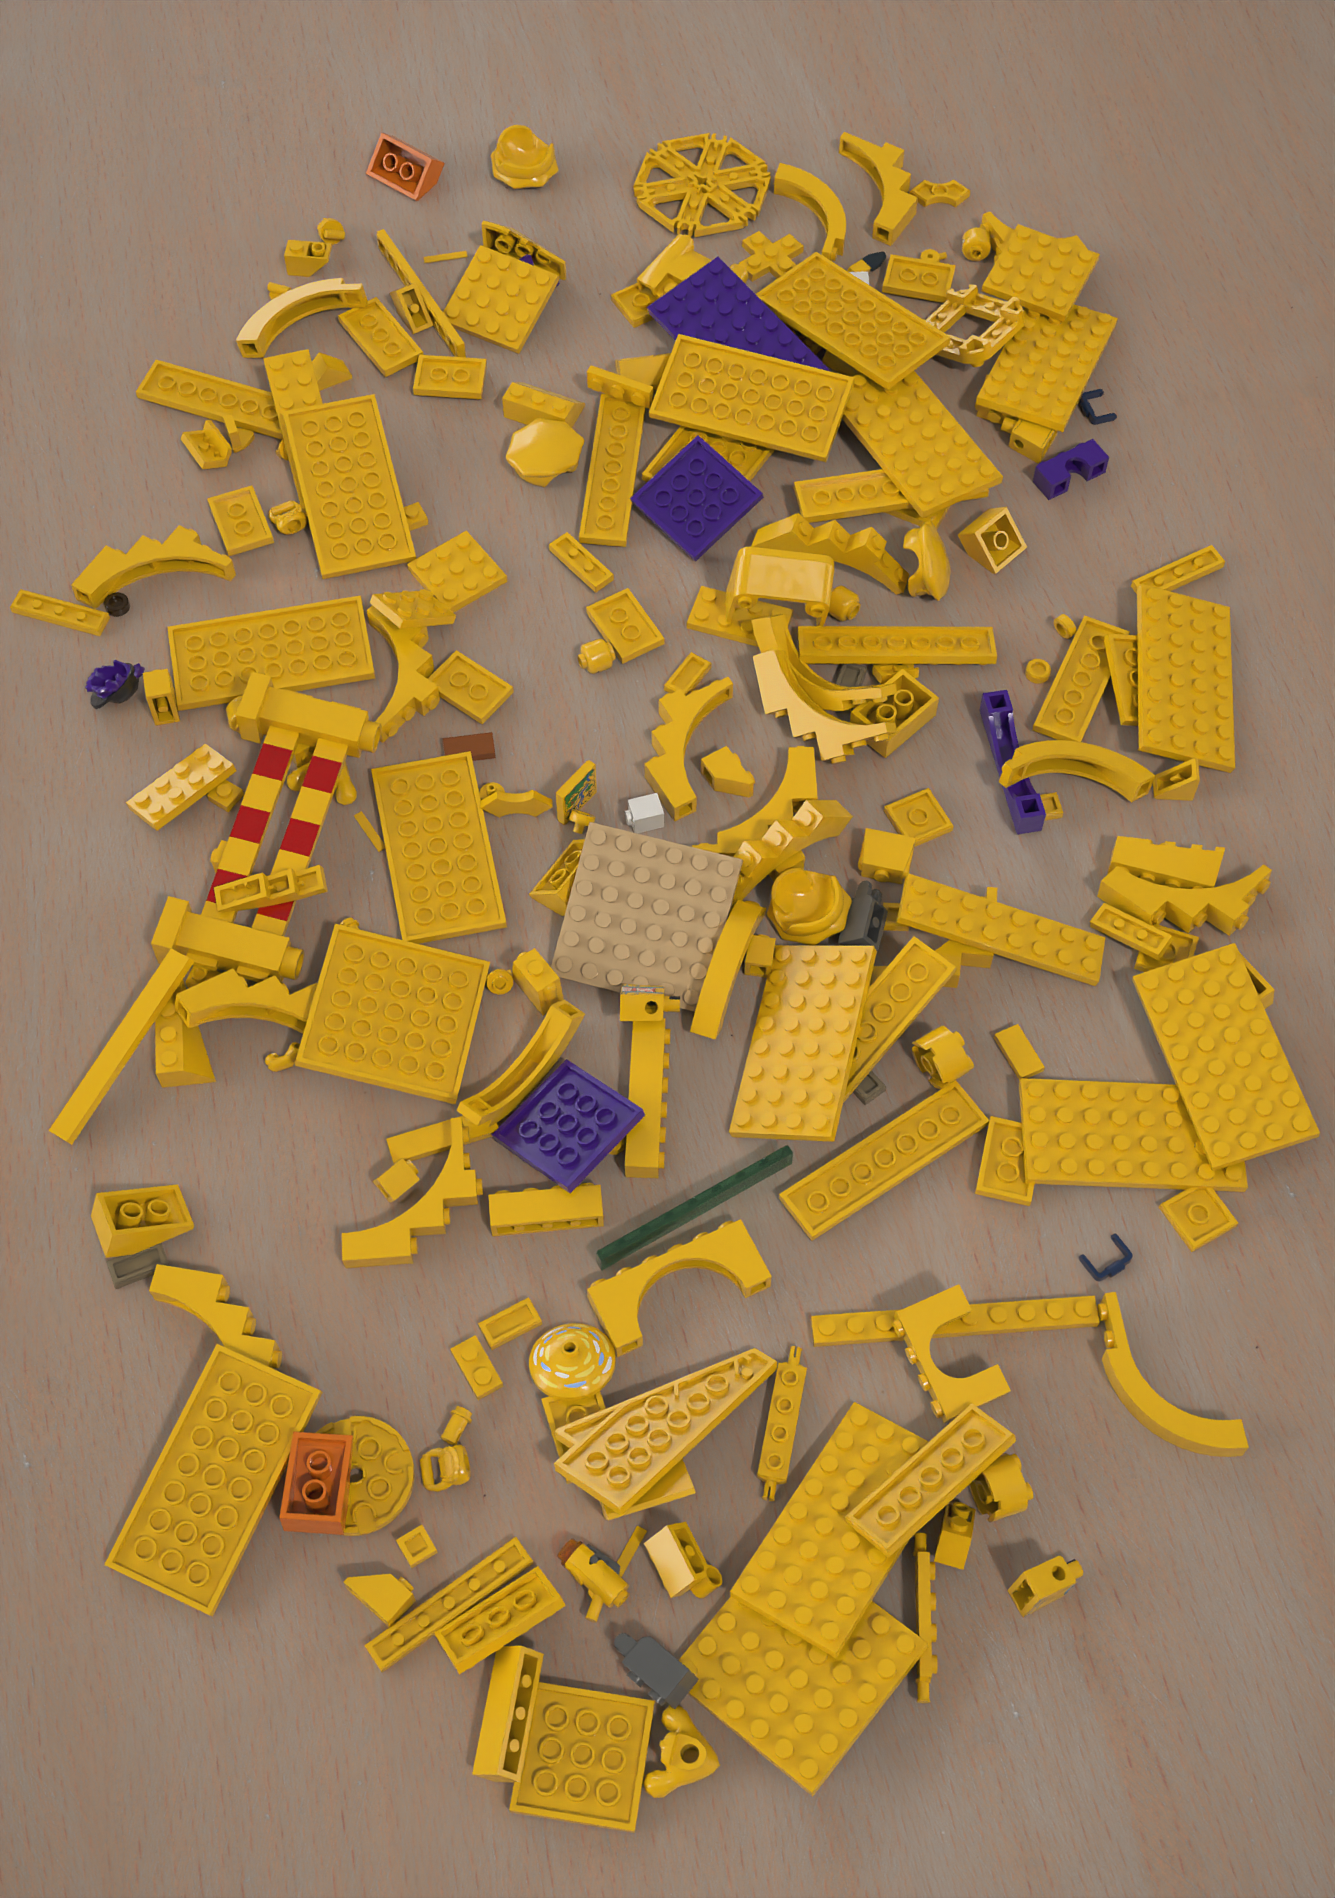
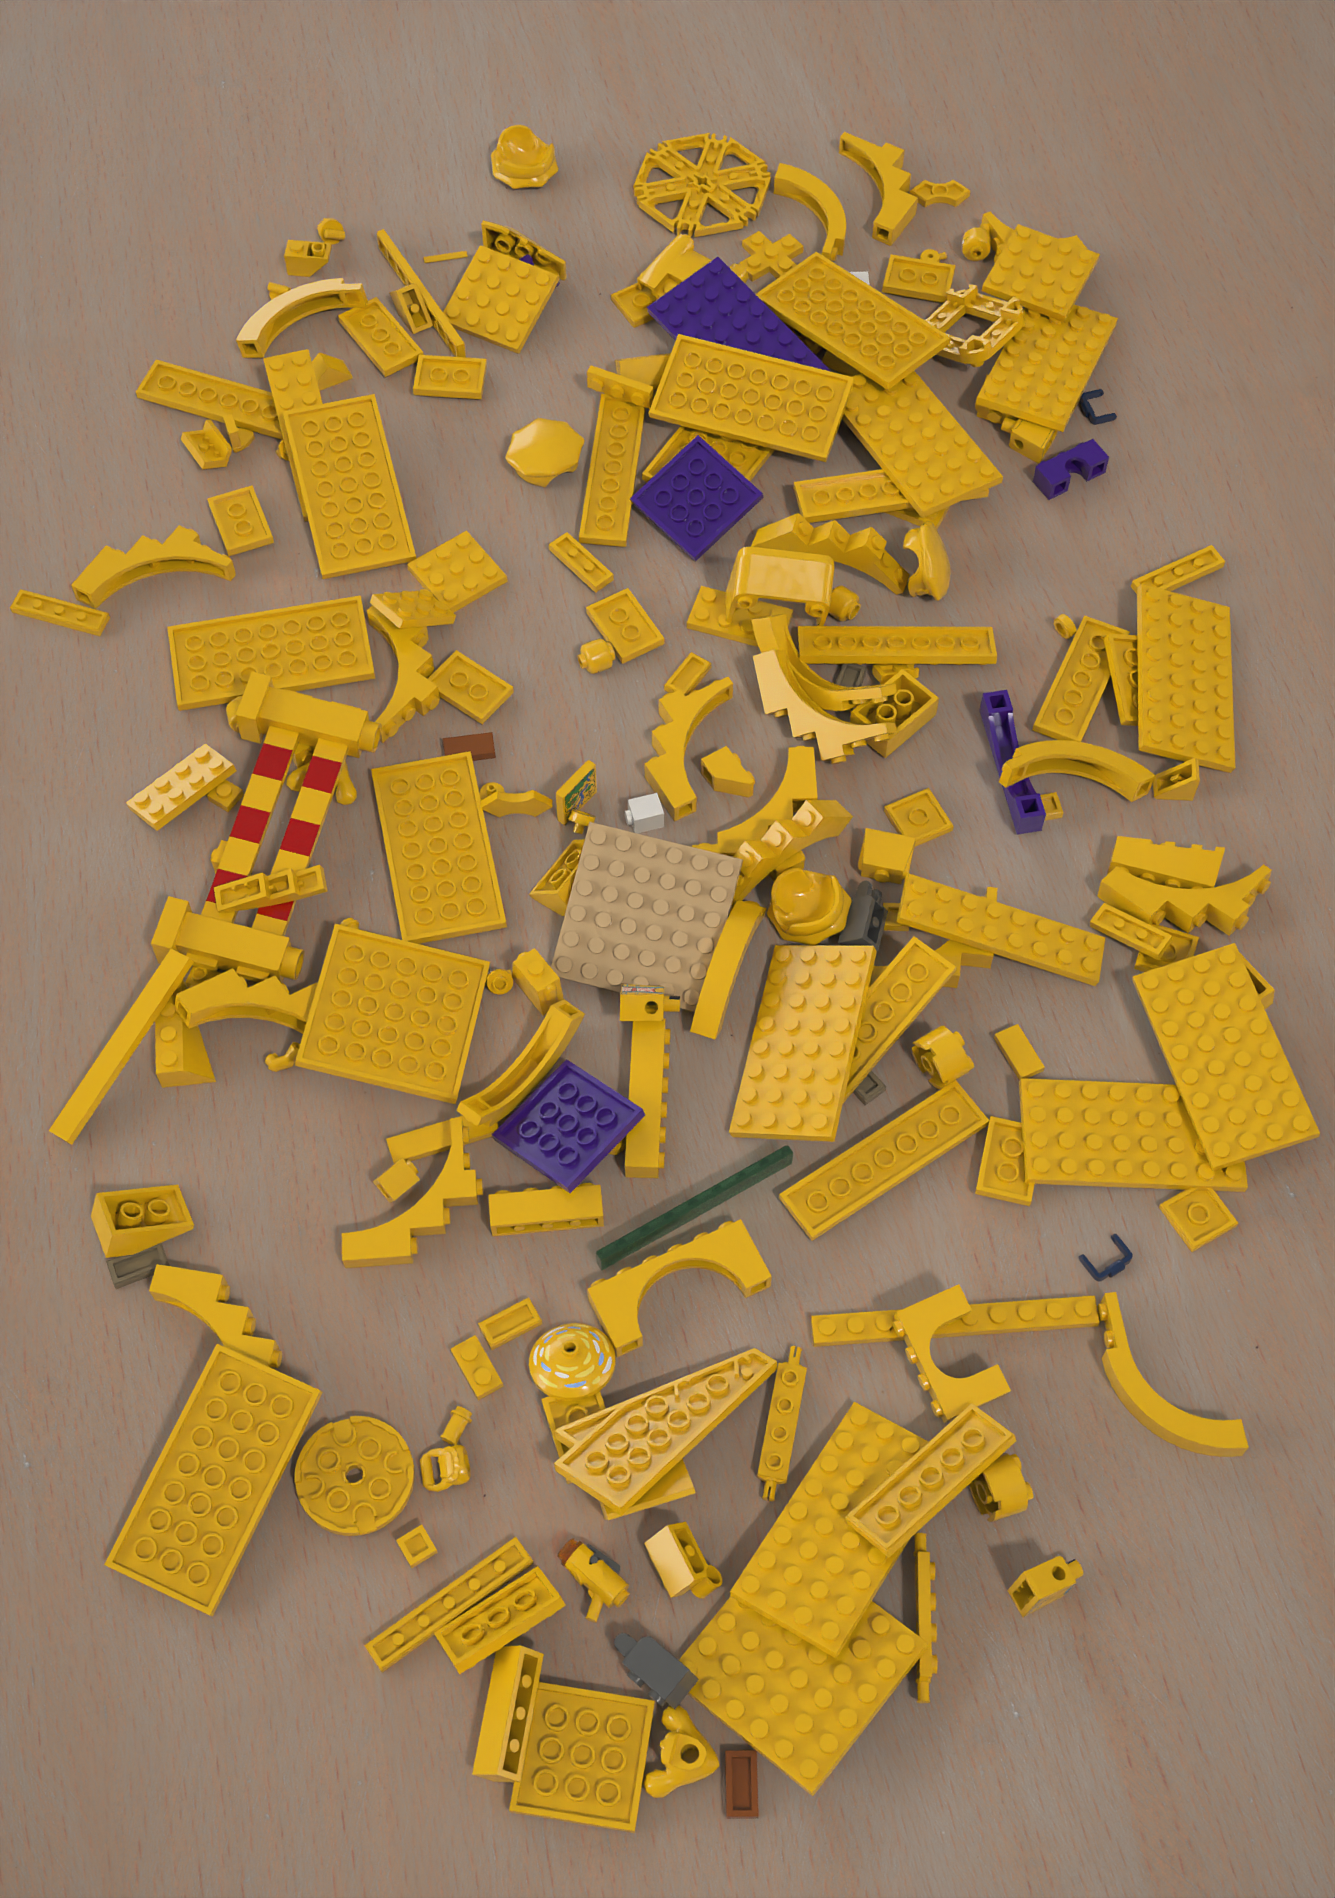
dark purple hair [85,660,145,709] -> none
dark brown tile [104,592,130,617] -> none
yellow brick [143,669,180,726] -> none
yellow piece [269,500,308,535] -> none
orange slope [279,1432,353,1535] -> none
yellow slope [344,1574,416,1627] -> none
yellow piece [353,811,386,852] -> none
orange slope [366,132,445,201] -> none
yellow plate [404,502,428,531] -> none
yellow slope [502,382,585,427] -> none
yellow piece [617,1525,647,1577] -> none
yellow brick [744,934,776,978] -> none
black piece [847,251,887,273] -> none
yellow slope [934,1502,976,1570] -> none
yellow slope [958,507,1027,574] -> none
yellow tile [1025,659,1051,684] -> none
none -> dark orange tile [725,1750,759,1819]

